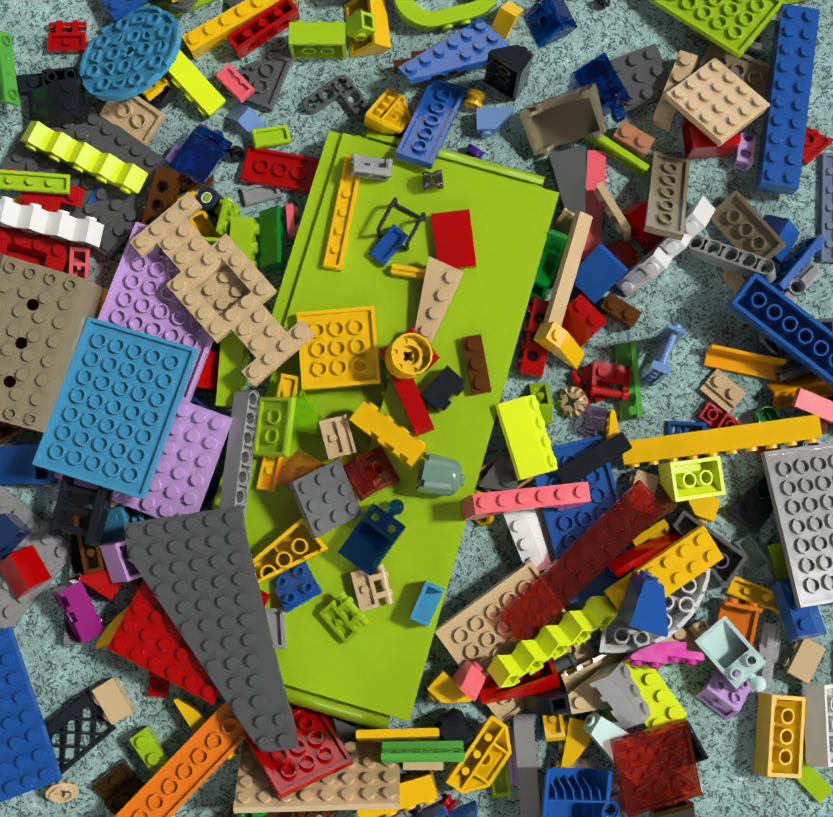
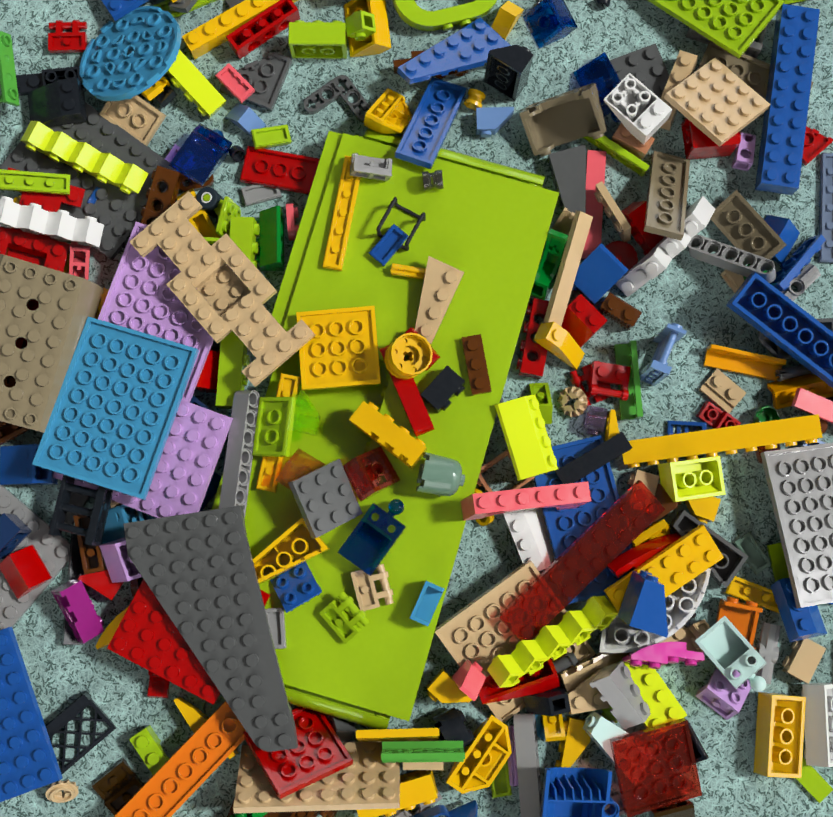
tan brick [92,676,136,725] -> none
tan plate [319,414,357,460] -> none
red tile [431,209,477,269] -> none
red bush [439,793,457,811] -> none
dark purple tile [465,144,484,159] -> none
dark grey wing [479,451,518,491] -> none
black wing [724,476,774,534] -> none
none -> white slope [604,73,672,144]

